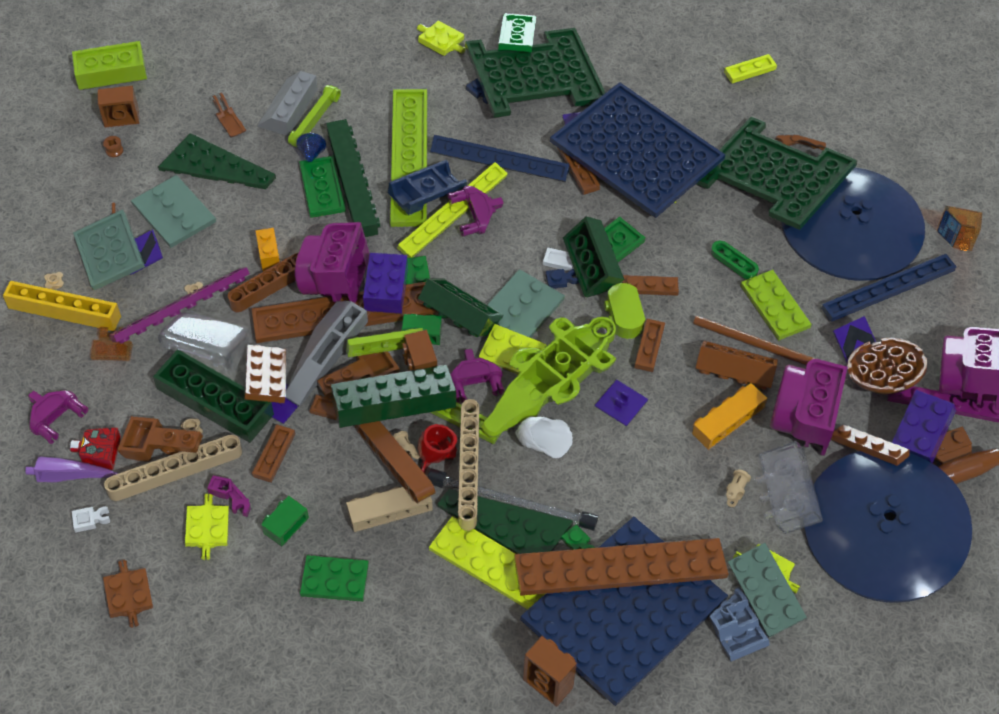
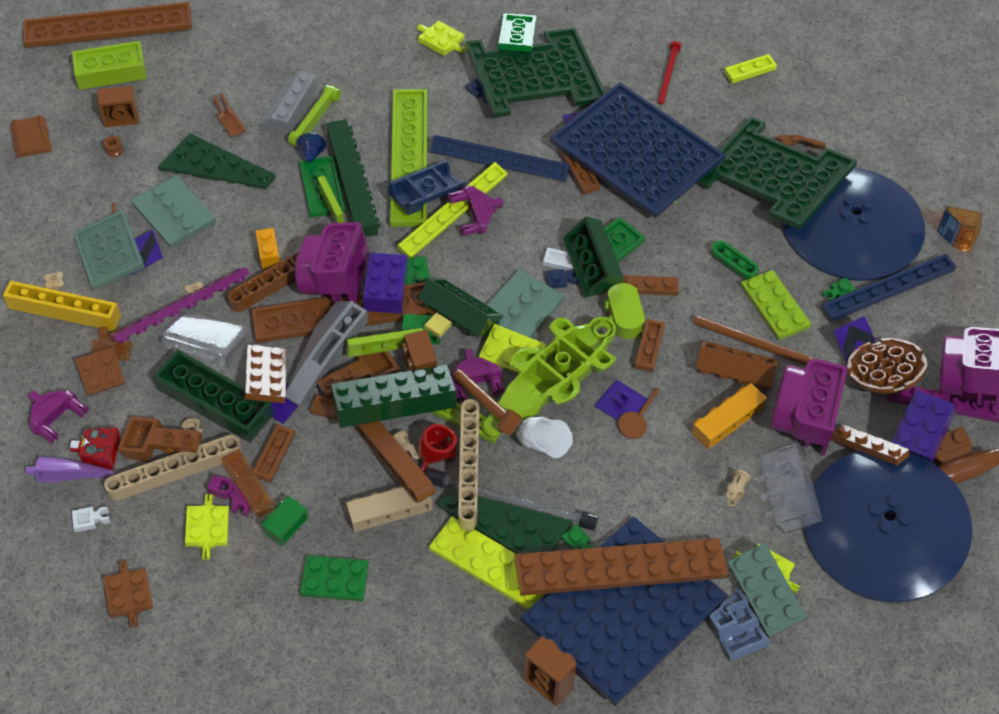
none -> dark orange slope [10,114,51,158]
none -> dark orange plate [24,2,192,48]
none -> dark orange plate [75,347,126,396]
none -> clear orange plate [222,449,276,518]
none -> lime tile [317,176,344,223]
none -> light yellow tile [425,313,451,338]
none -> dark orange piece [453,369,523,436]
none -> dark orange piece [618,388,660,439]
none -> red bar [658,41,682,105]
none -> green plate [821,277,857,302]

